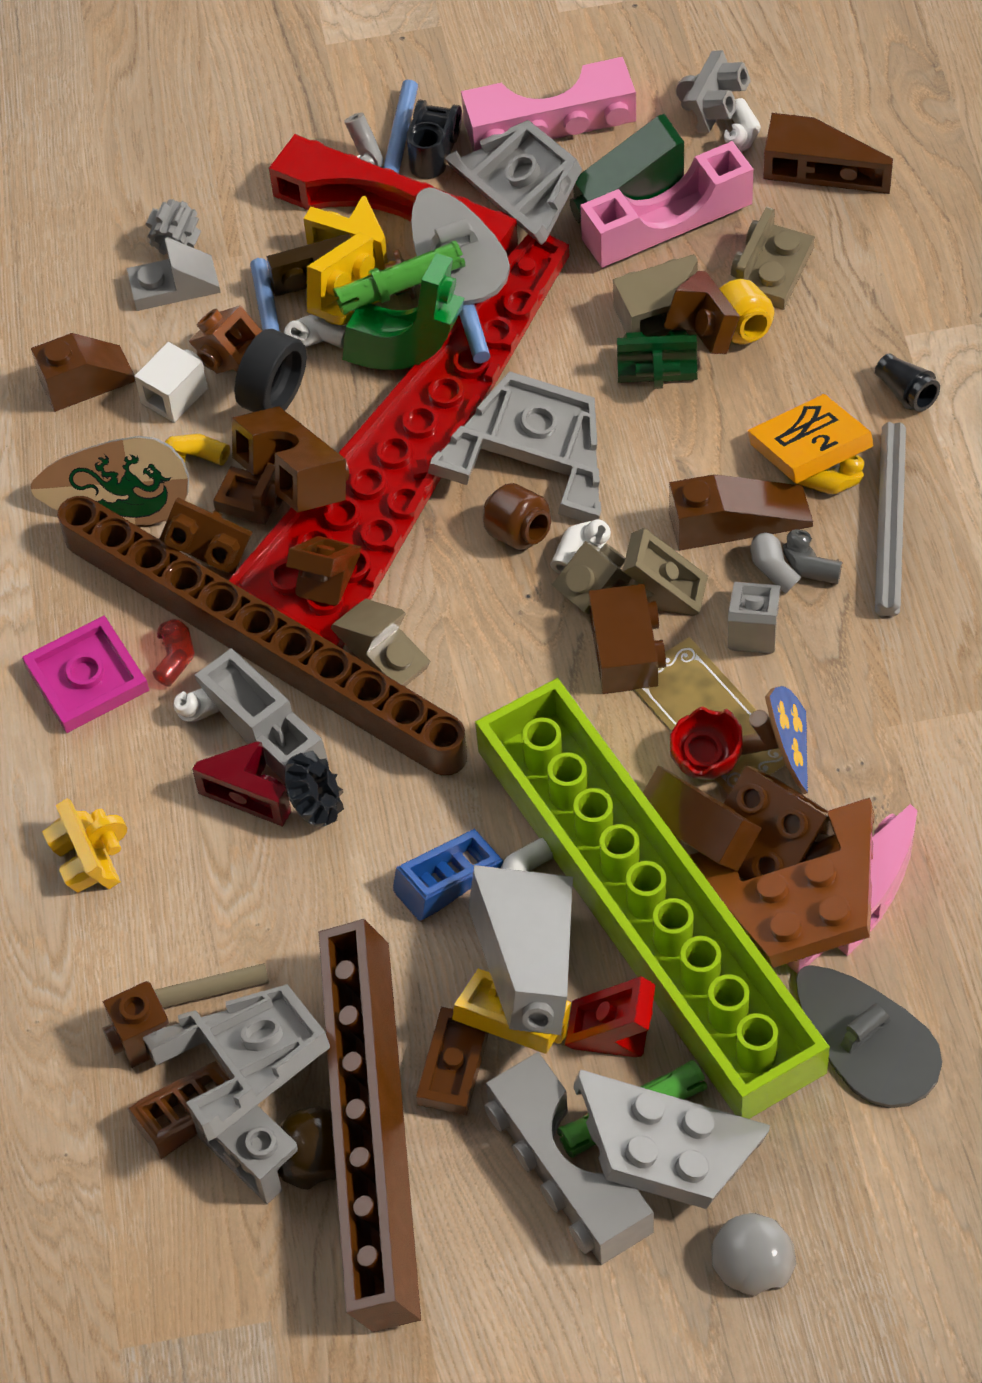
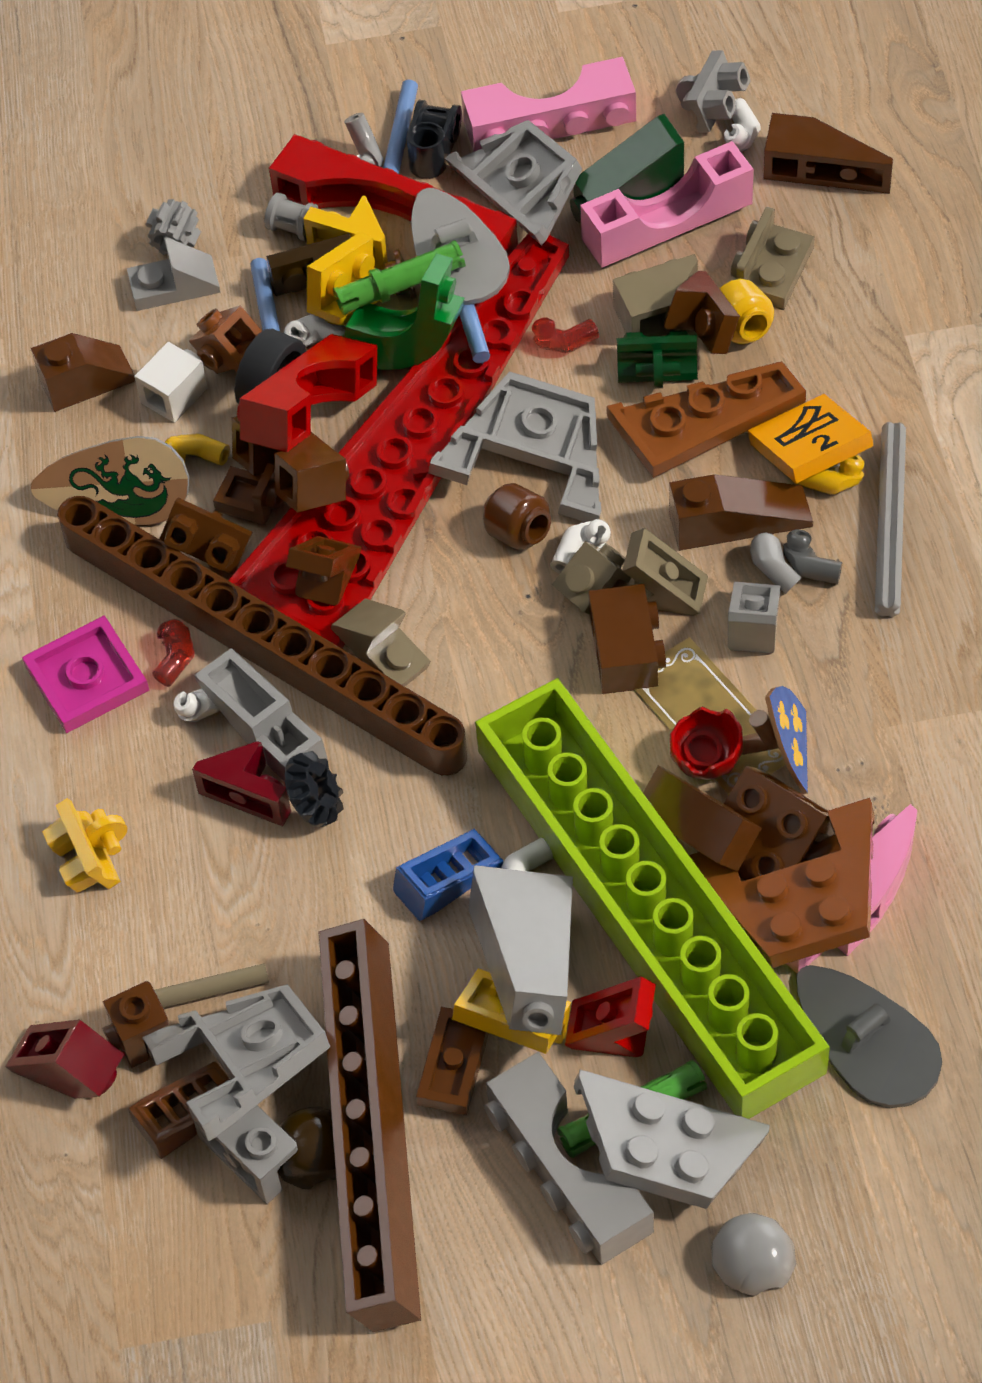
black cone [875,353,940,412] -> none
none -> dark red slope [5,1019,124,1099]
none -> red arch [237,334,377,452]
none -> light grey bush [264,193,318,241]
none -> clear red arm [532,317,599,353]
none -> dark orange wing [606,361,806,478]

